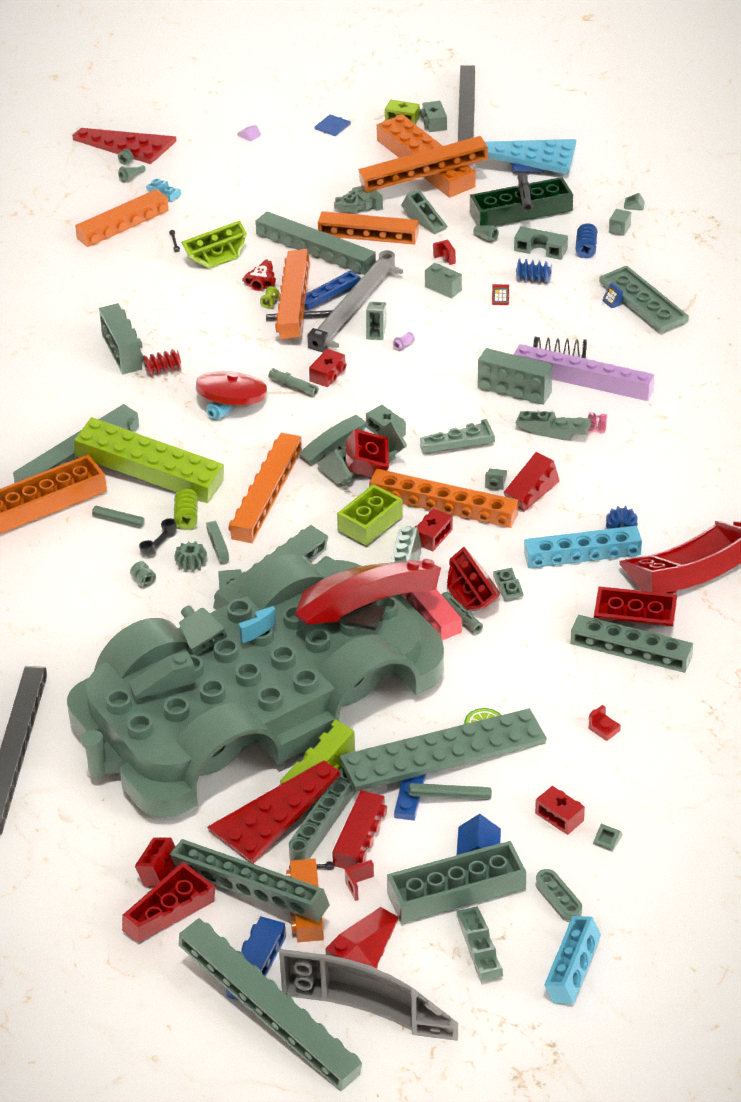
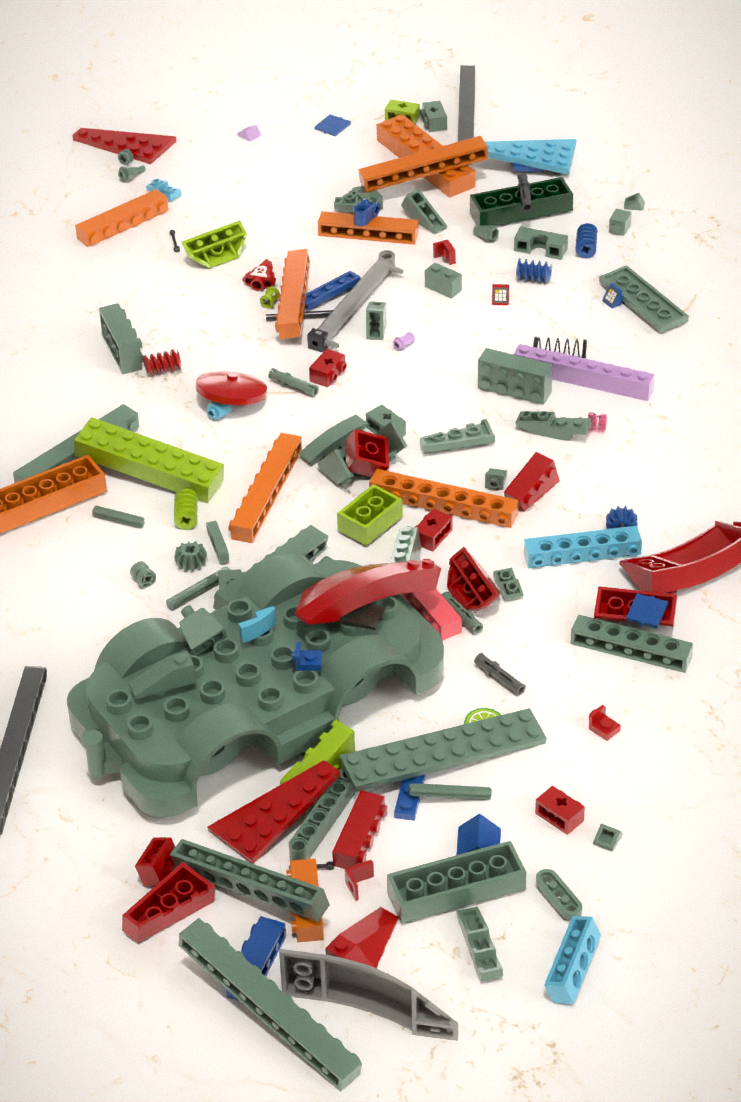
black bar [139,518,177,555] -> none
sand green brick [255,211,376,275] -> none
none -> sand green axle [166,567,230,610]
none -> blue bracket [292,642,322,671]
none -> blue piece [354,198,381,226]
none -> dark grey pin [474,653,526,696]
none -> blue piece [626,593,668,629]

